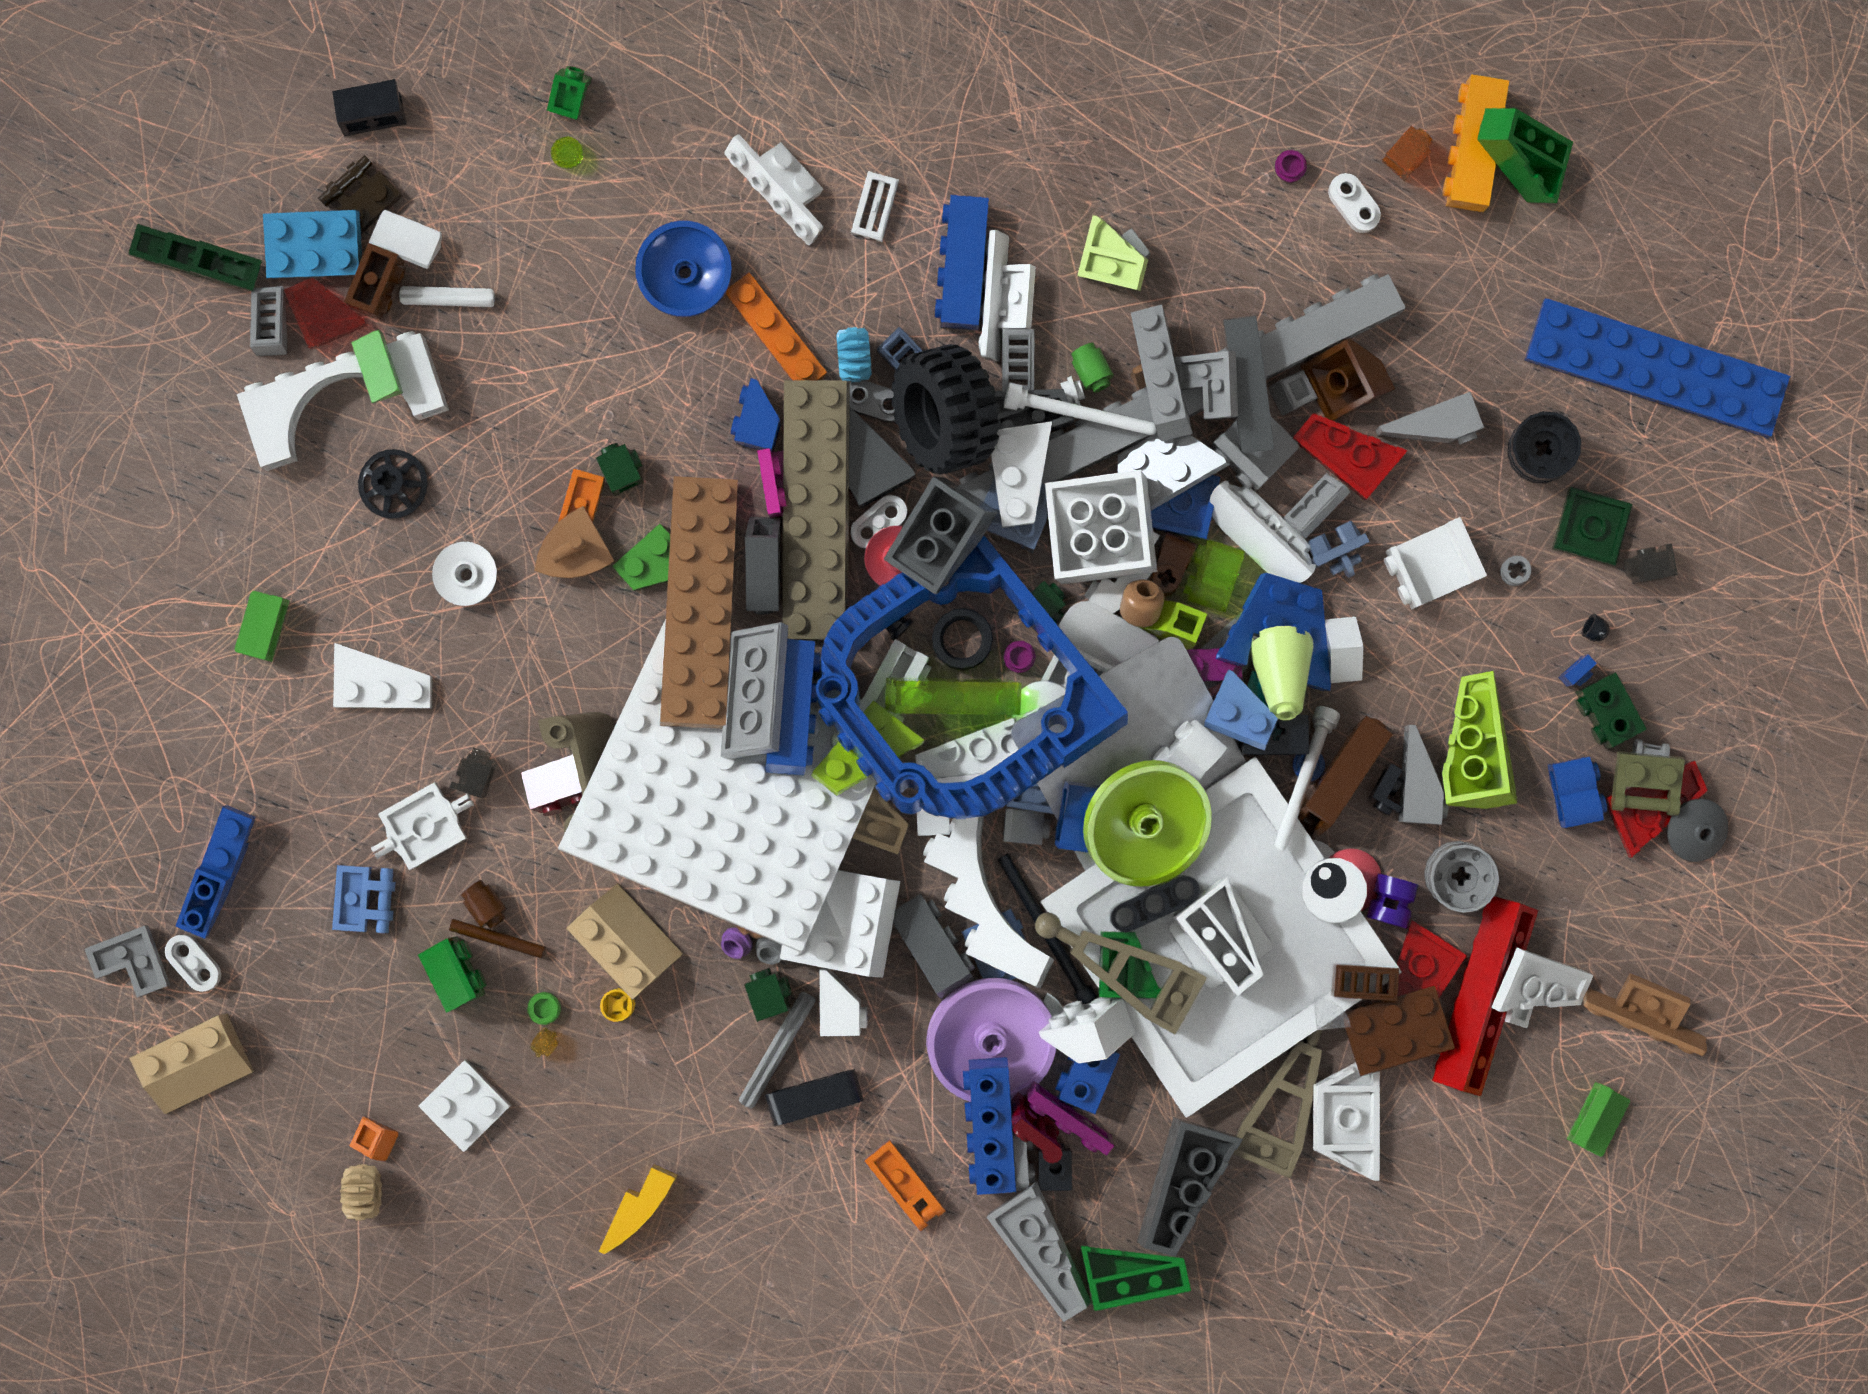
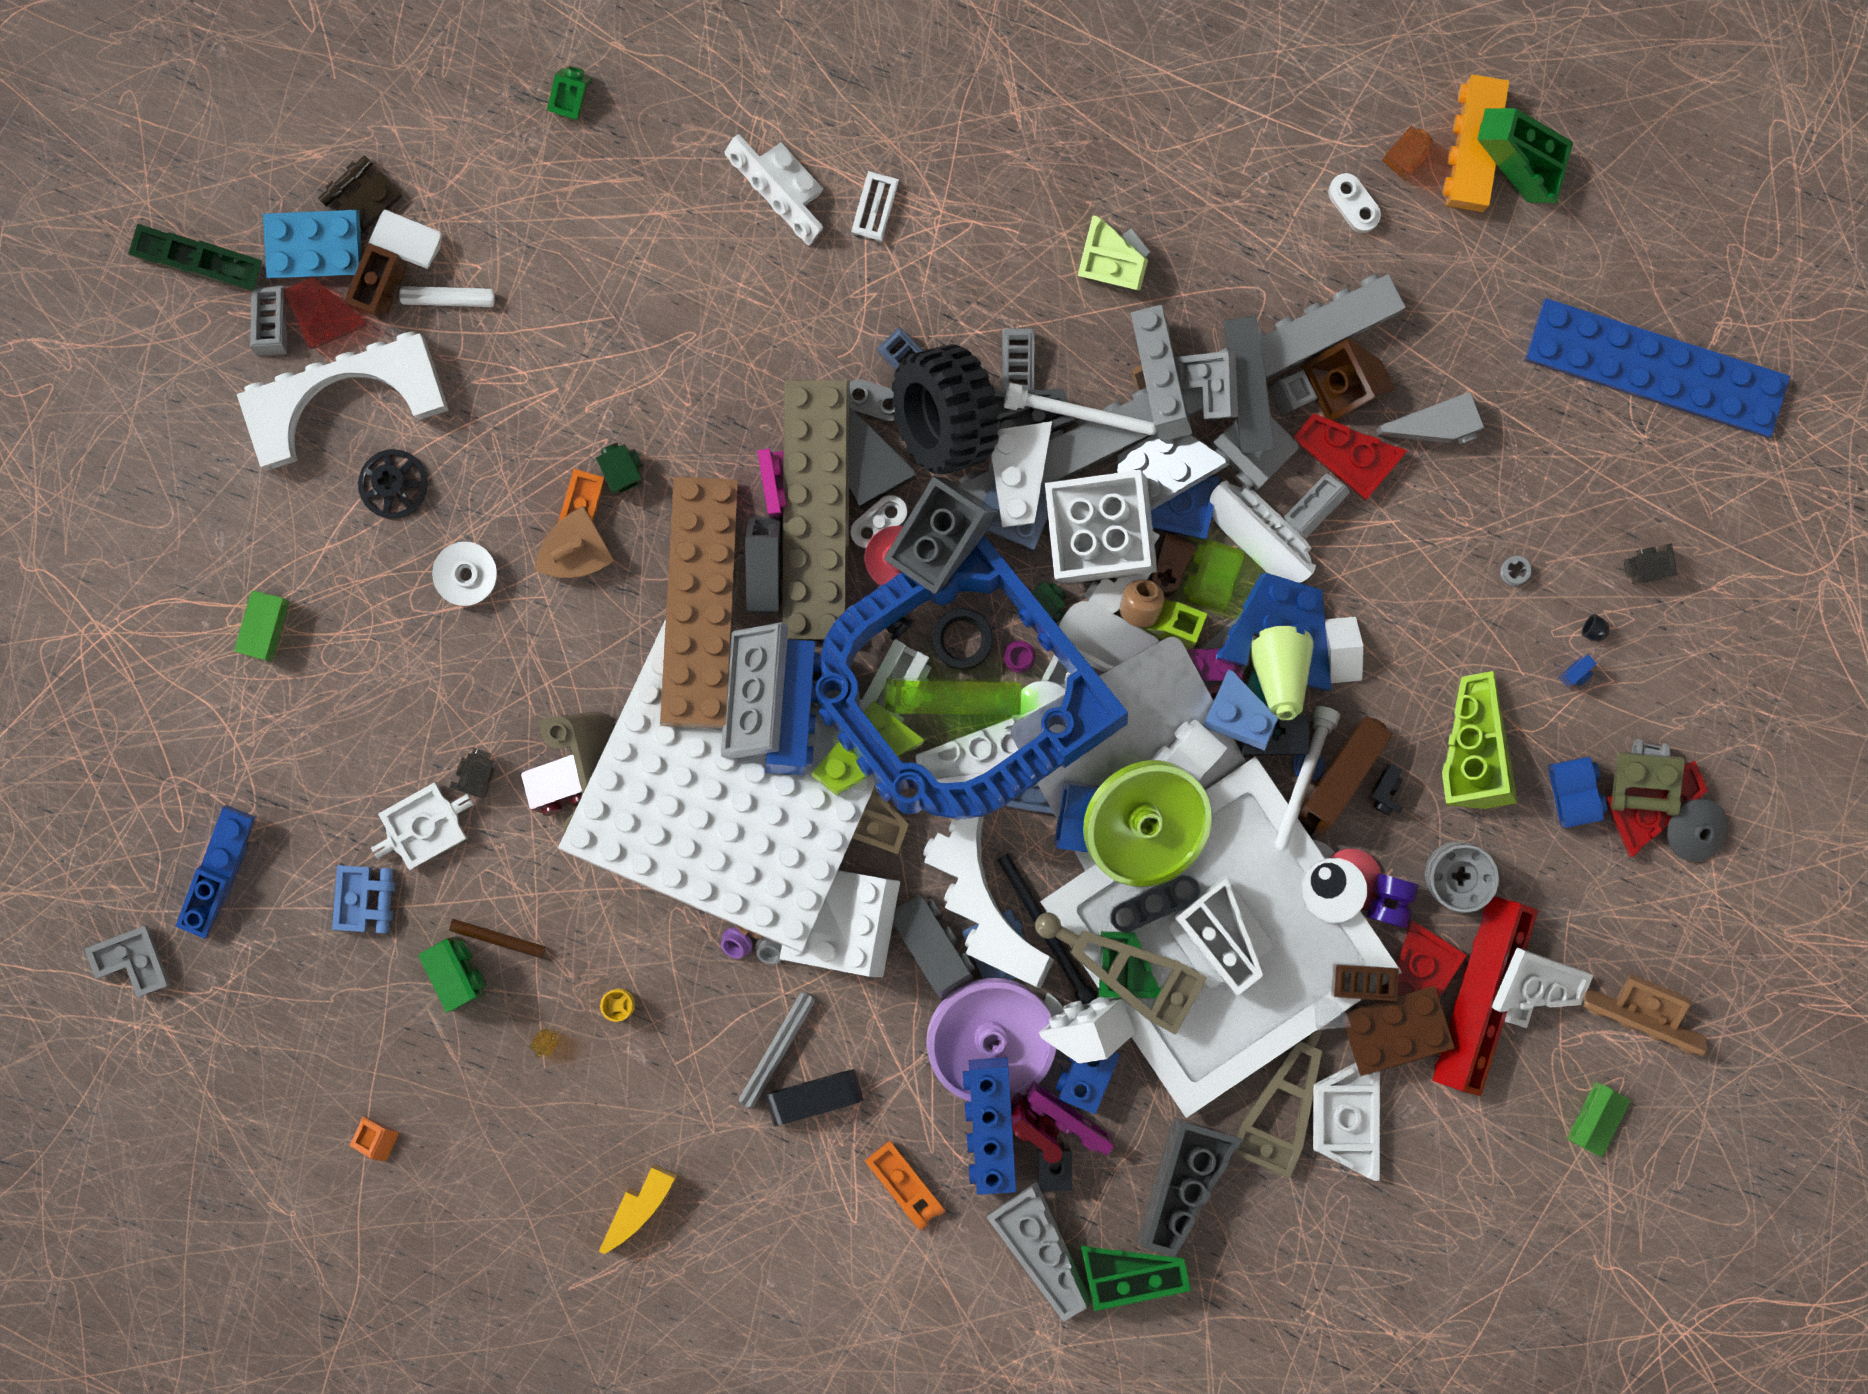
tan slope [129,1013,254,1114] -> none
white plate [165,935,221,992] -> none
black hinge [332,79,407,137] -> none
white wing [333,643,432,709] -> none
tan gear [340,1164,383,1221] -> none
slope [351,330,403,403] -> none
white plate [419,1059,511,1152] -> none
reddish brown brick [461,880,507,929] -> none
bright green tile [527,992,561,1025] -> none
clear neon green plate [551,136,583,169] -> none
tan slope [566,883,683,1000] -> none
bright green wing [612,524,670,591] -> none
blue dish [635,221,732,317] -> none
orange plate [725,272,827,380] -> none
blue slope [730,378,781,452] -> none
dark green brick [744,968,792,1022] -> none
white slope [820,968,867,1036] -> none
medium azure gear [836,327,872,383] -> none
white tile [917,809,950,836] -> none
blue brick [935,195,989,330] -> none
white bracket [979,230,1036,362] -> none
light grey slope [1003,809,1050,845] -> none
light grey plate [1012,1127,1035,1191] -> none
white plate [1060,376,1085,405] -> none
bright green brick [1071,343,1114,393] -> none
magenta plate [1275,150,1307,183] -> none
sand blue hips [1308,521,1370,578] -> none
white panel [1384,517,1487,610] -> none
light grey slope [1398,725,1448,825] -> none
black wheel [1507,411,1581,484] -> none
dark green tile [1552,487,1633,566] -> none
dark green brick [1575,672,1647,749] -> none

